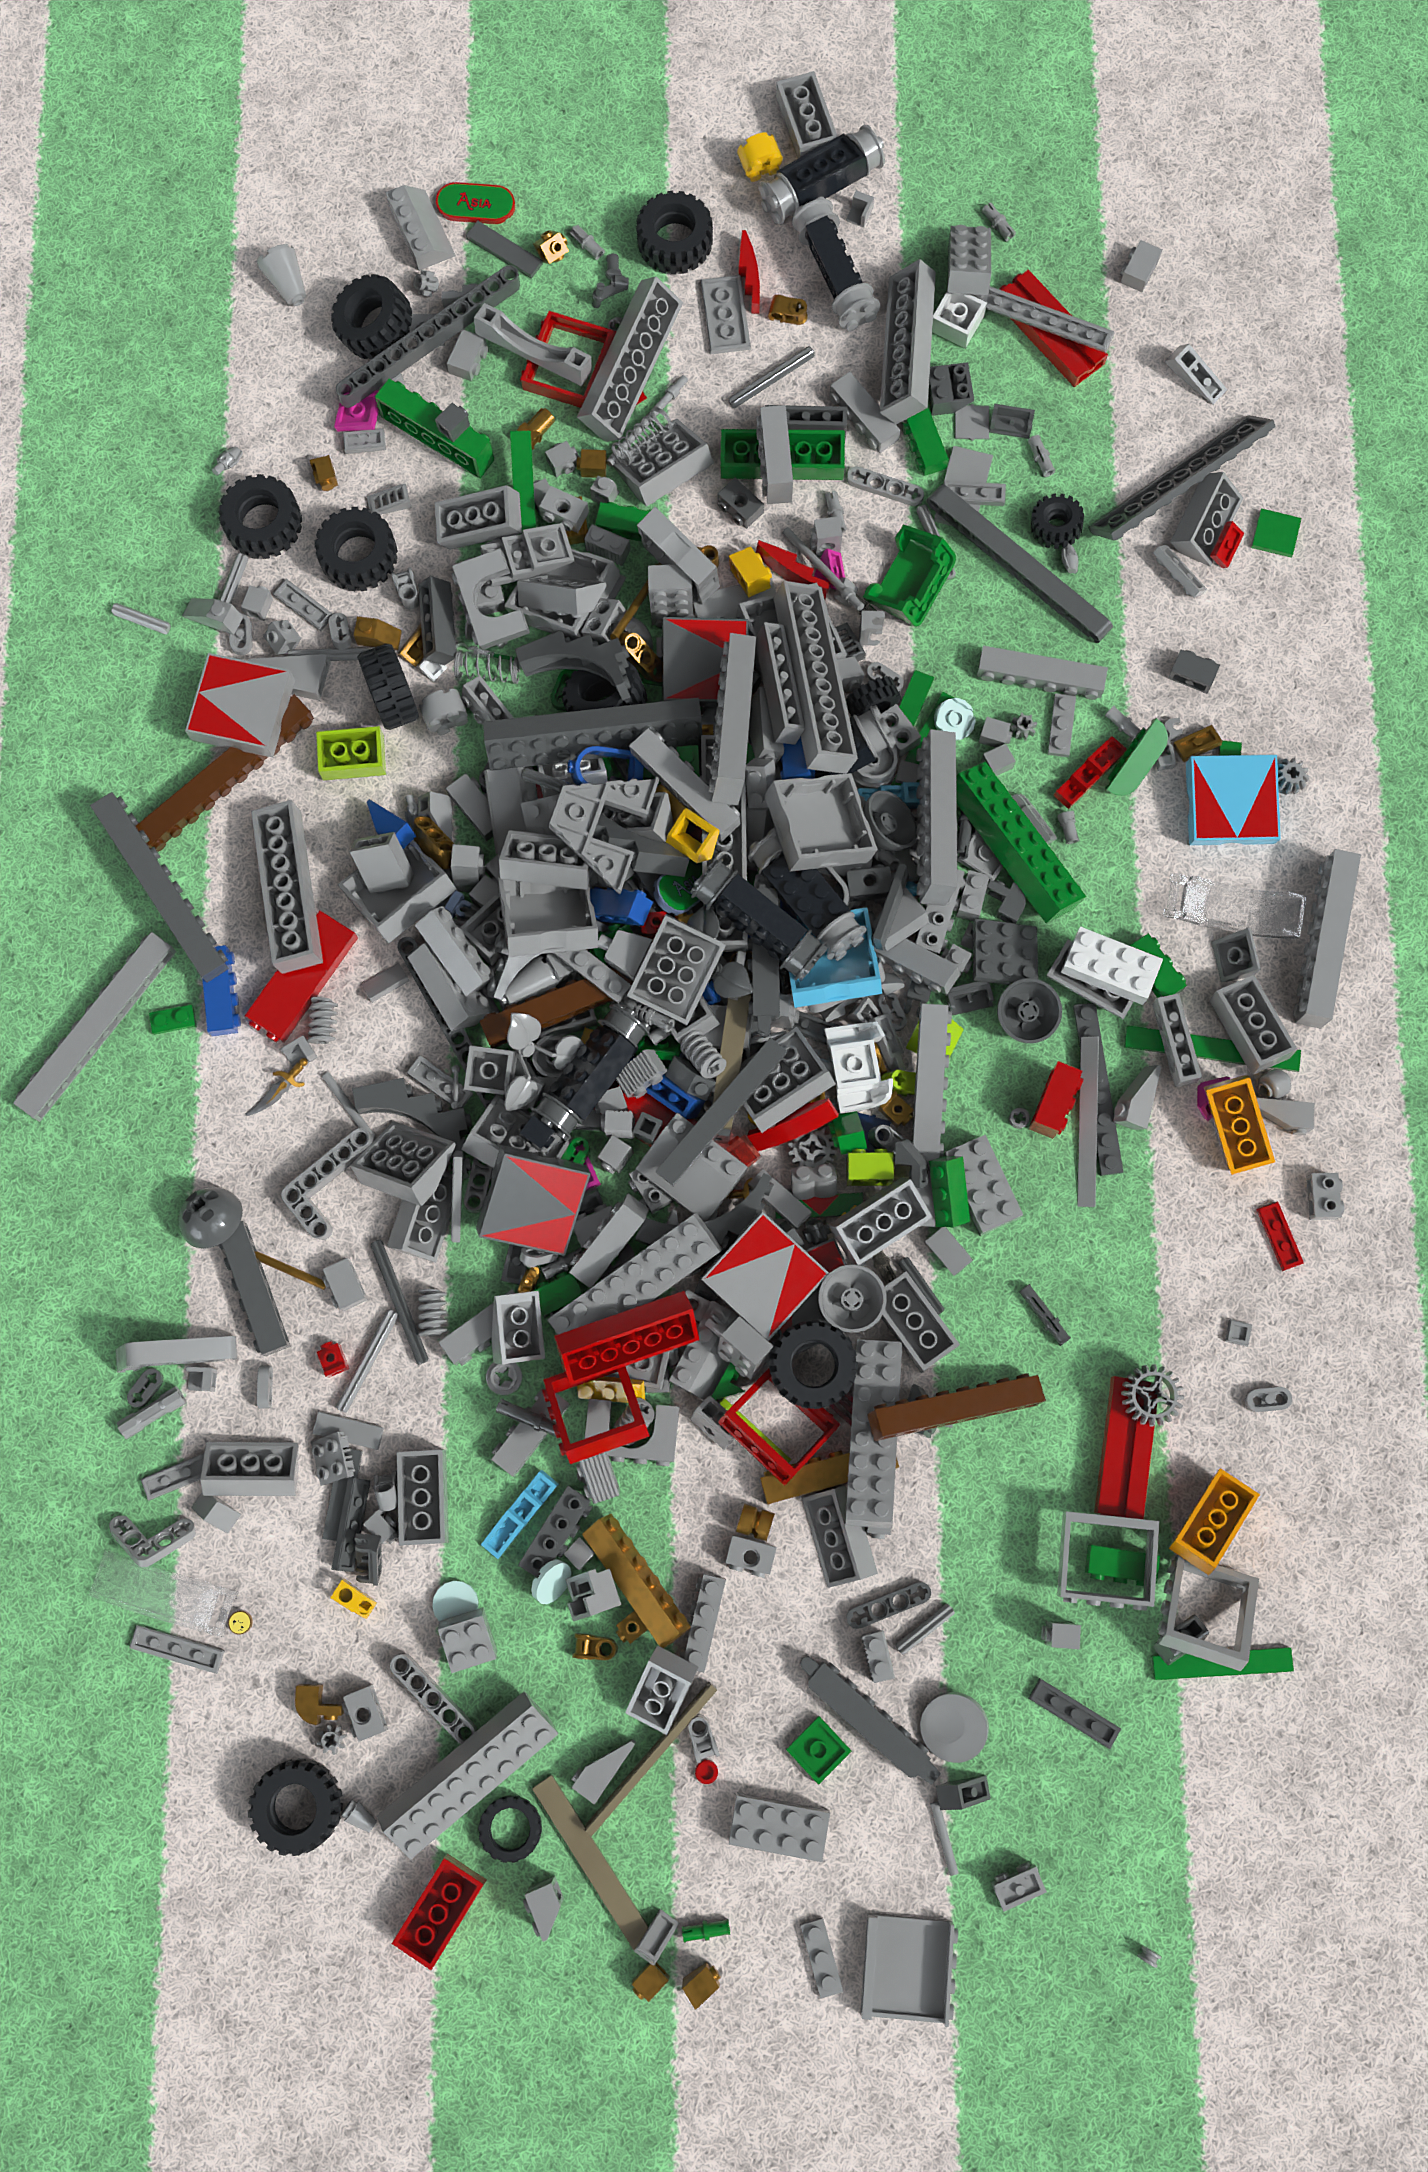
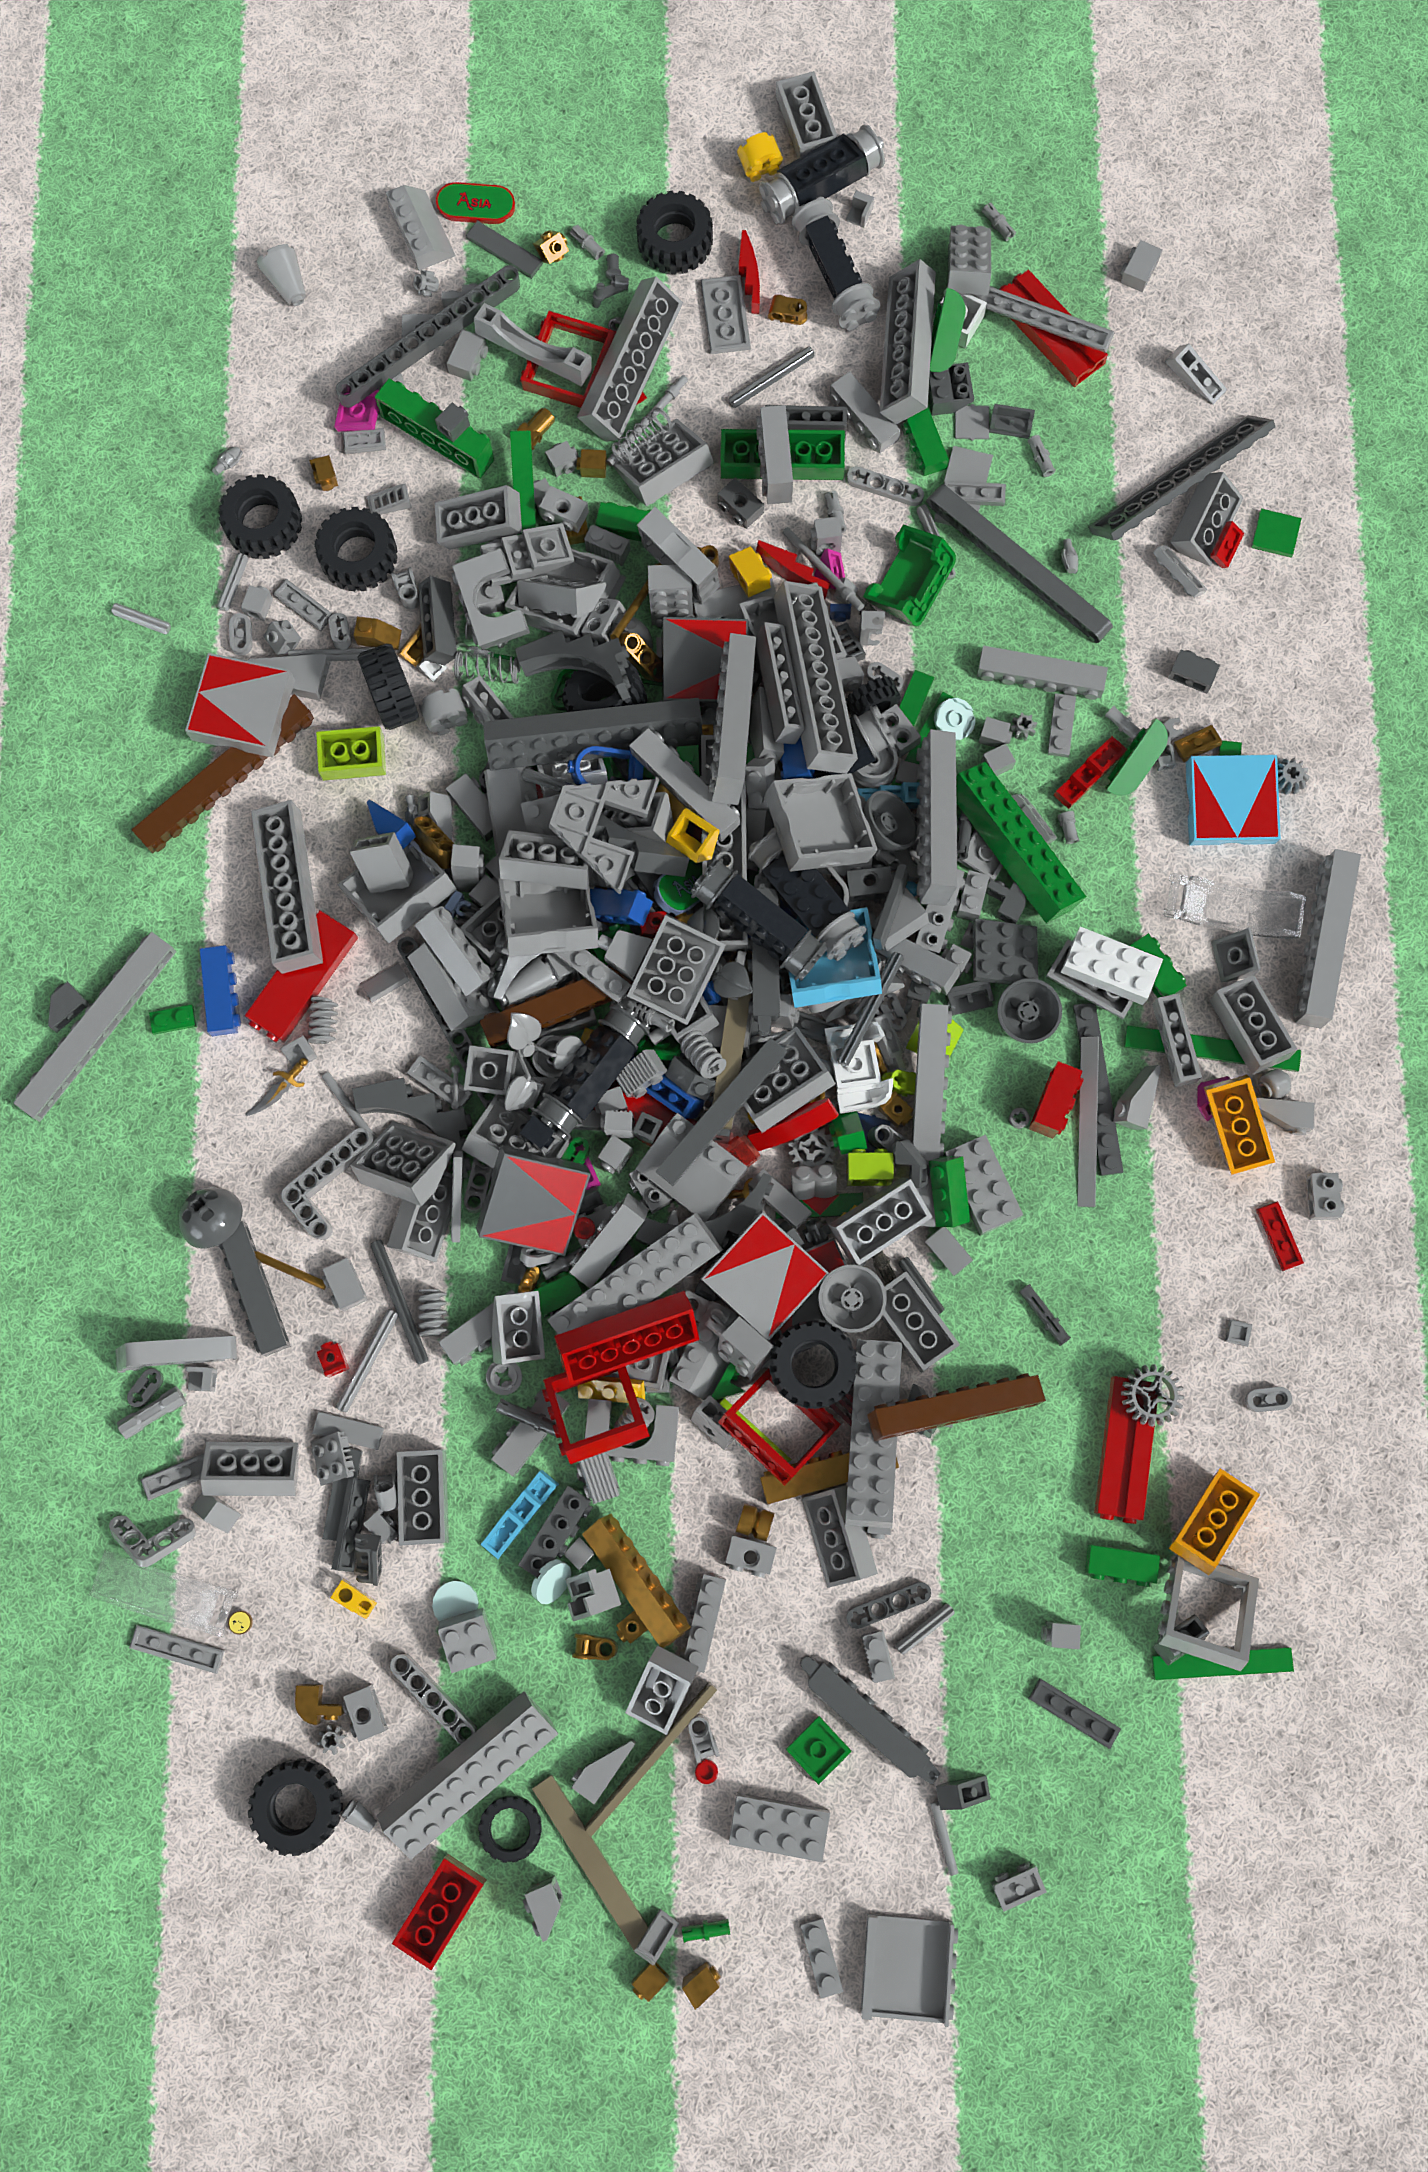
dark grey brick [90,792,229,983] -> none
light grey slope [182,598,243,635] -> none
light grey beam [257,1365,273,1409] -> none
black tyre [331,274,412,360] -> none
light grey brick [590,476,619,504] -> none
light grey piece [920,1692,989,1763] -> none
black tyre [1031,493,1084,549] -> none
light grey window [1057,1511,1159,1611] -> none
light grey bush [1137,1945,1162,1968] -> none
none -> dark grey slope [48,981,90,1033]
none -> red tile [573,1217,595,1240]
none -> dark blue plate [829,604,851,622]
none -> dark grey axle [837,952,904,1067]
none -> brick [930,288,966,373]

